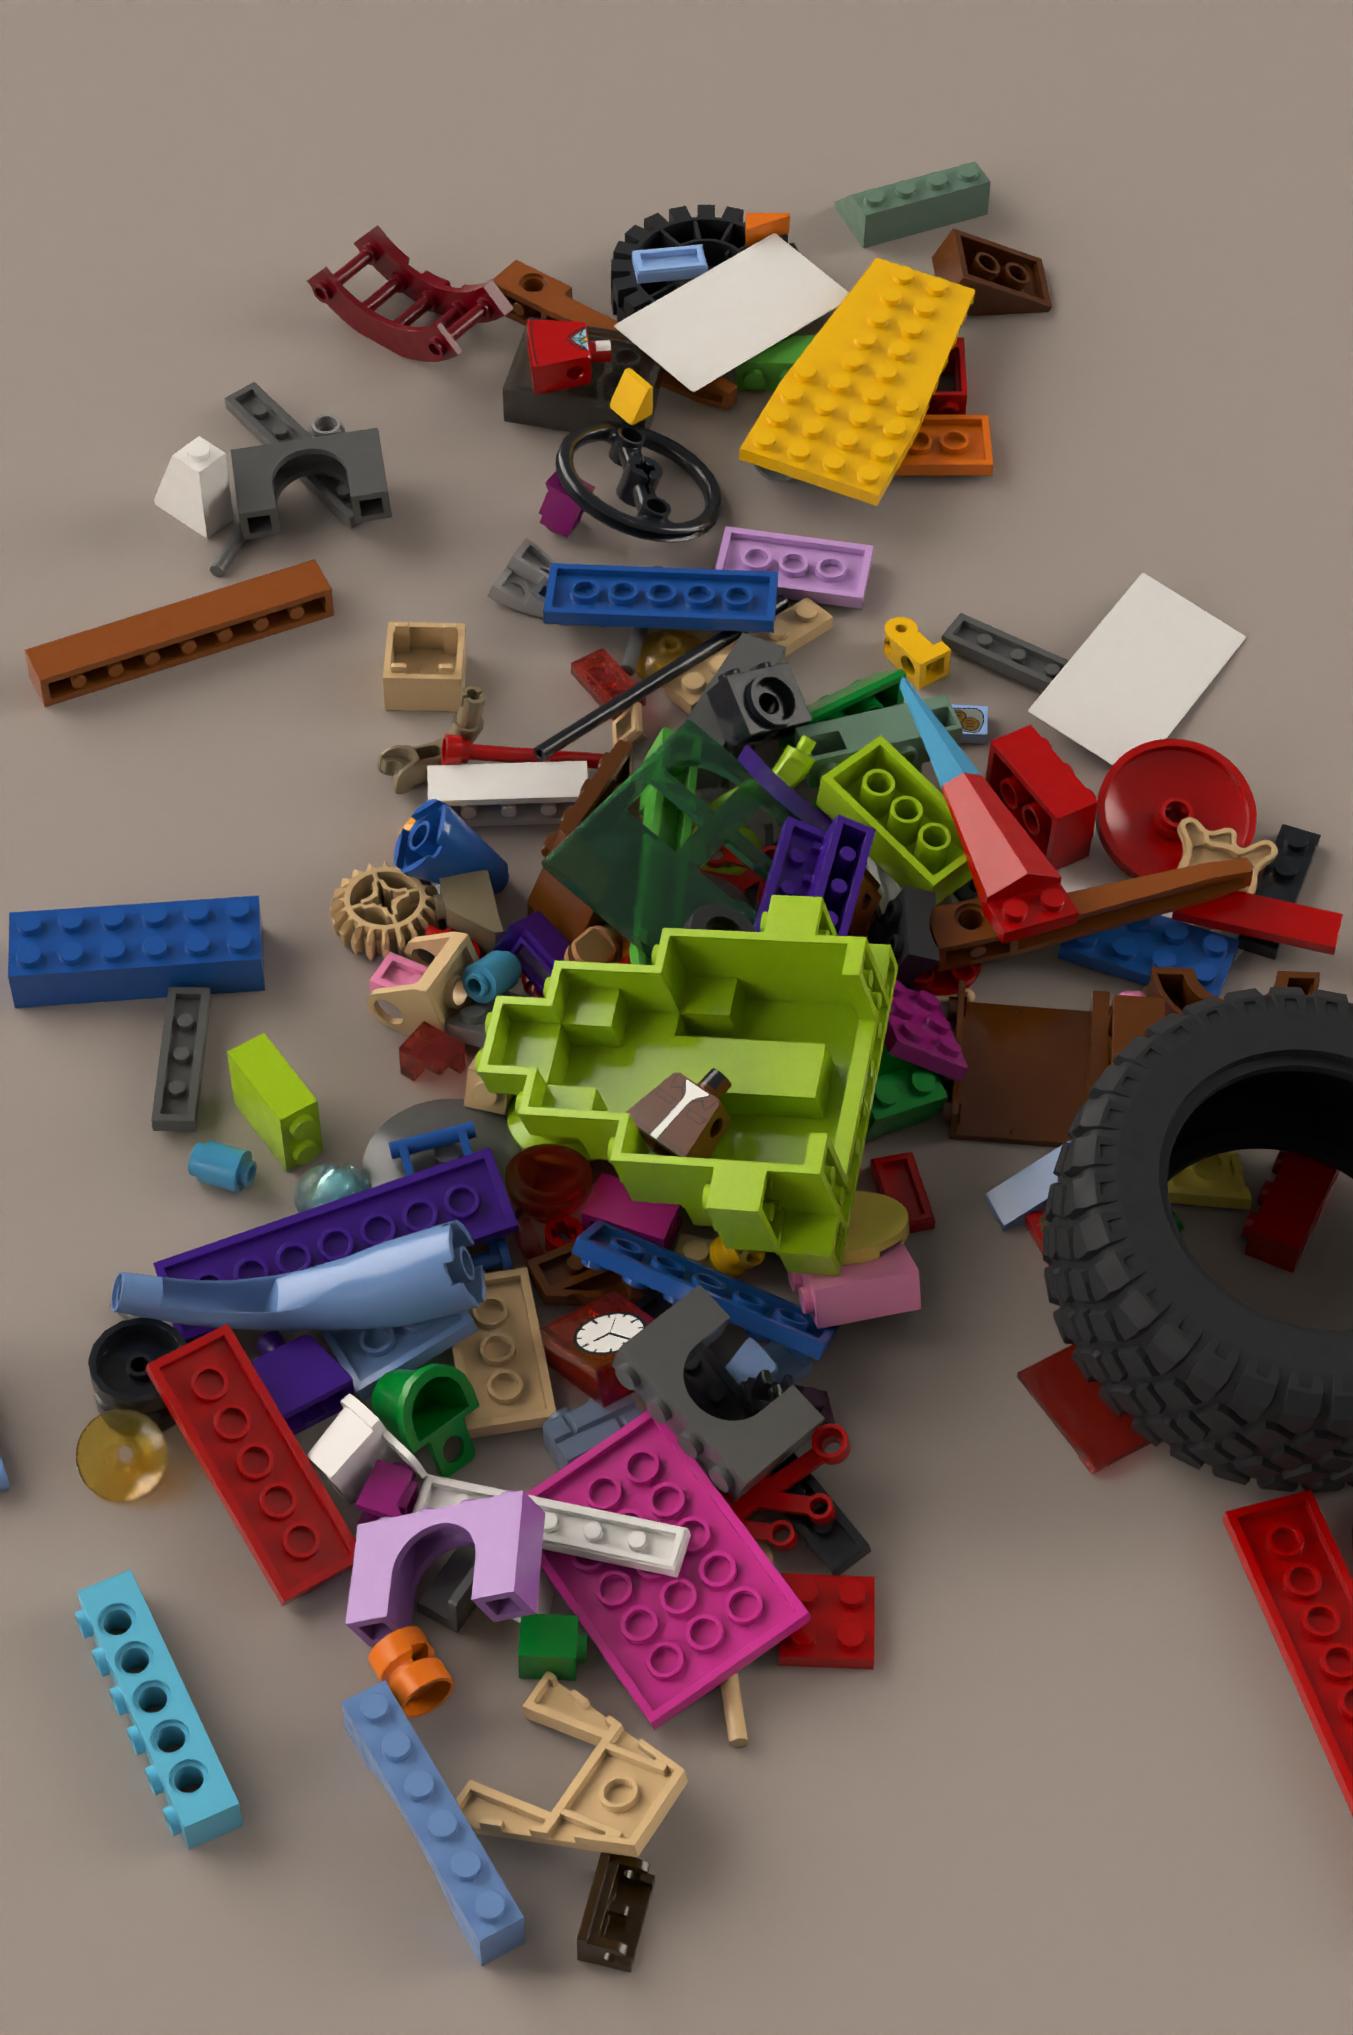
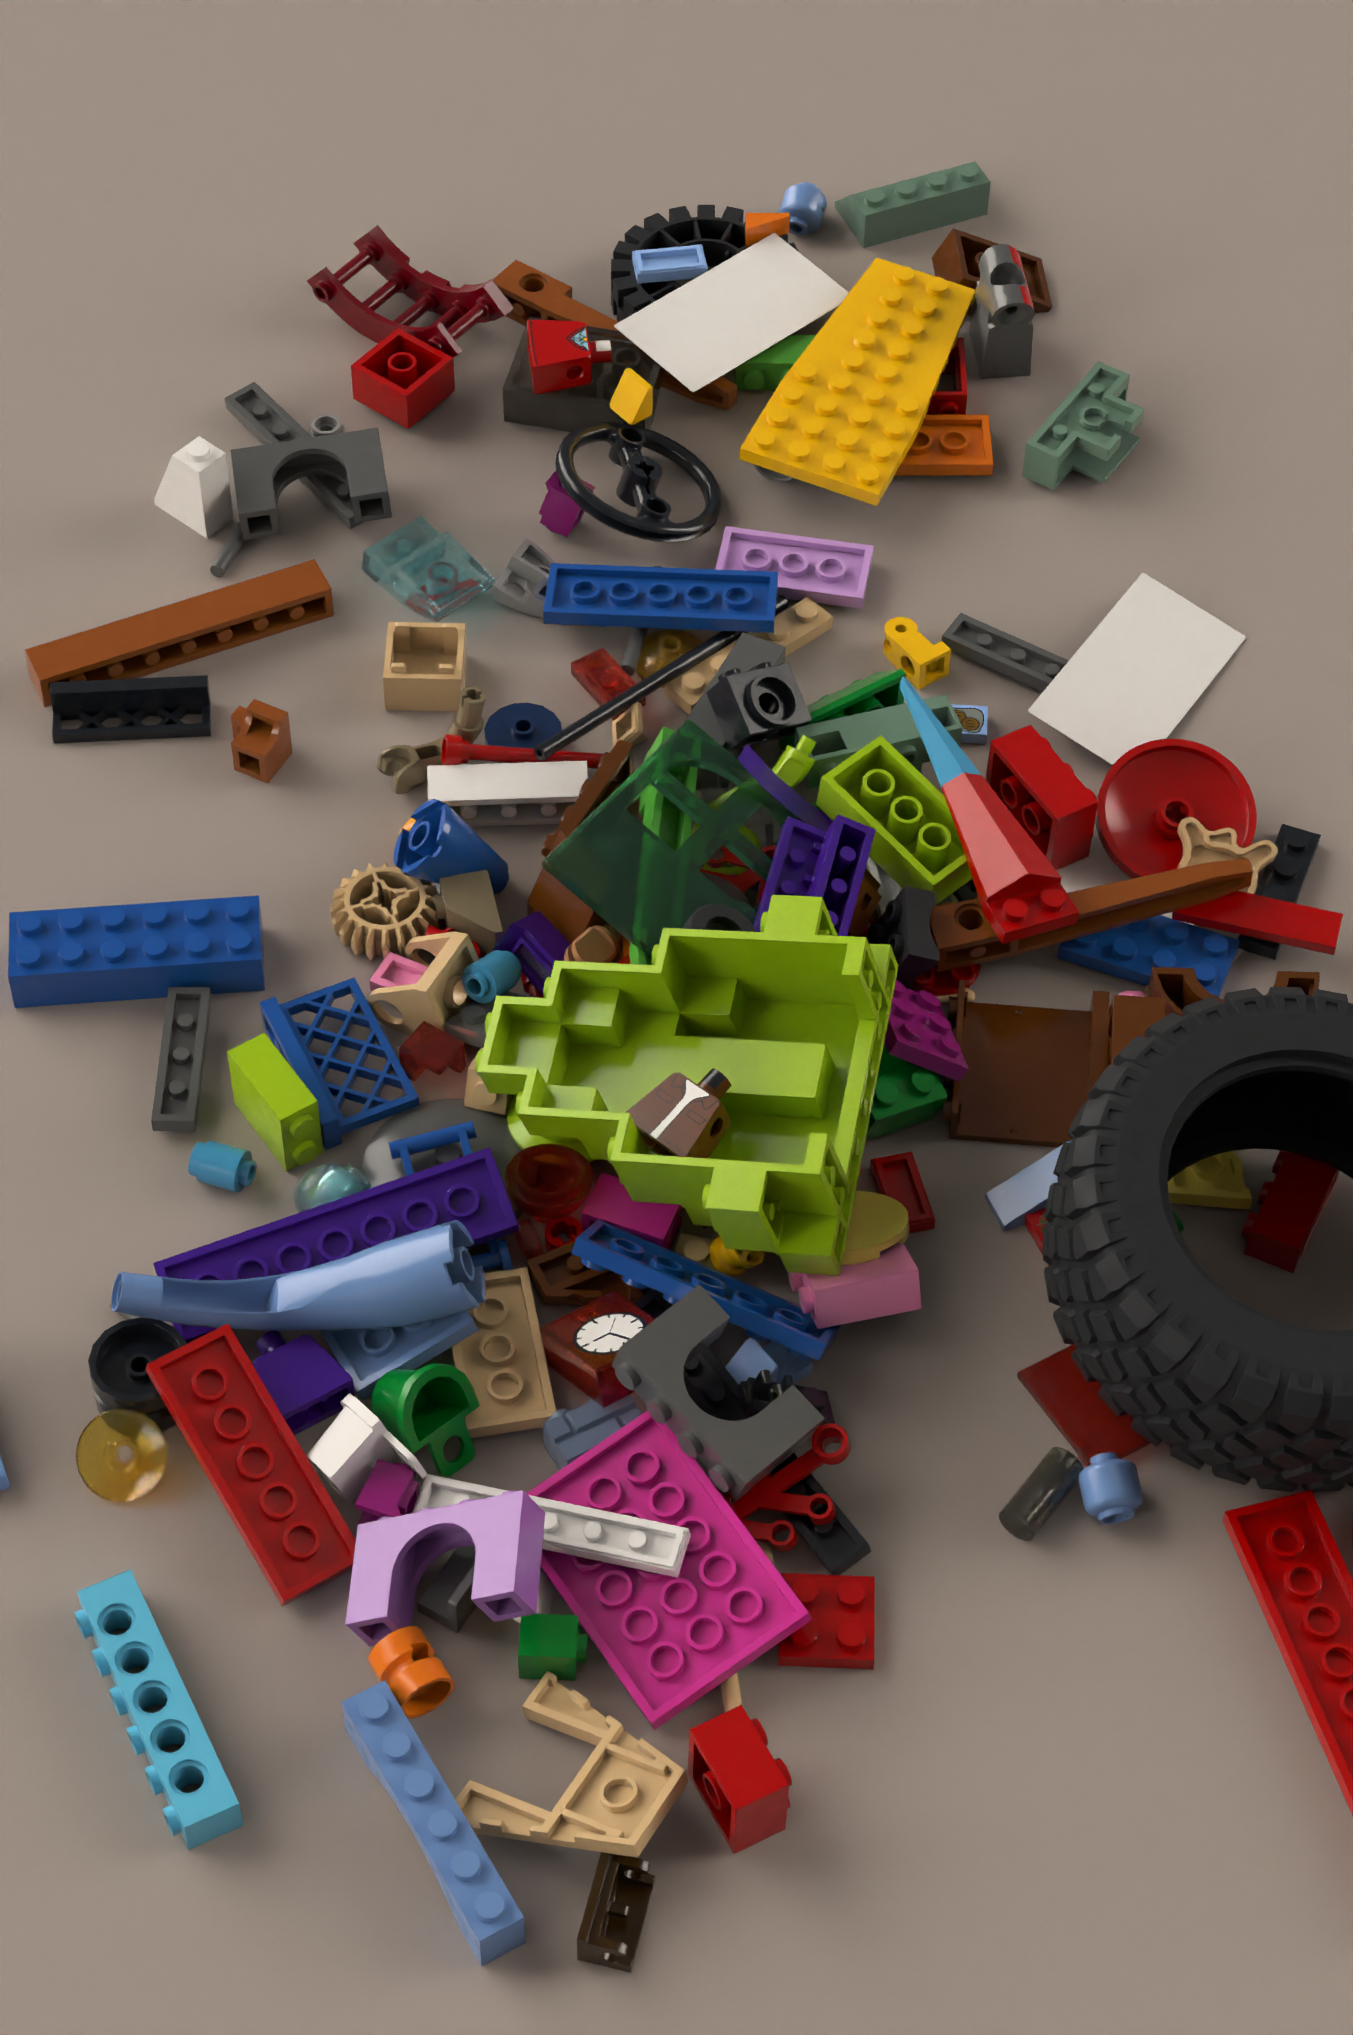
none -> black fence [50,675,211,744]
none -> dark orange brick [231,699,293,783]
none -> blue fence [259,977,420,1150]
none -> red brick [351,328,455,429]
none -> clear light blue slope [361,515,496,622]
none -> dark blue plate [484,702,562,763]
none -> red brick [688,1705,792,1854]
none -> medium blue head [779,182,827,236]
none -> dark grey piece [969,244,1035,379]
none -> clear smoke piece [999,1447,1084,1541]
none -> sand green piece [1022,361,1144,490]
none -> medium blue head [1078,1452,1143,1524]

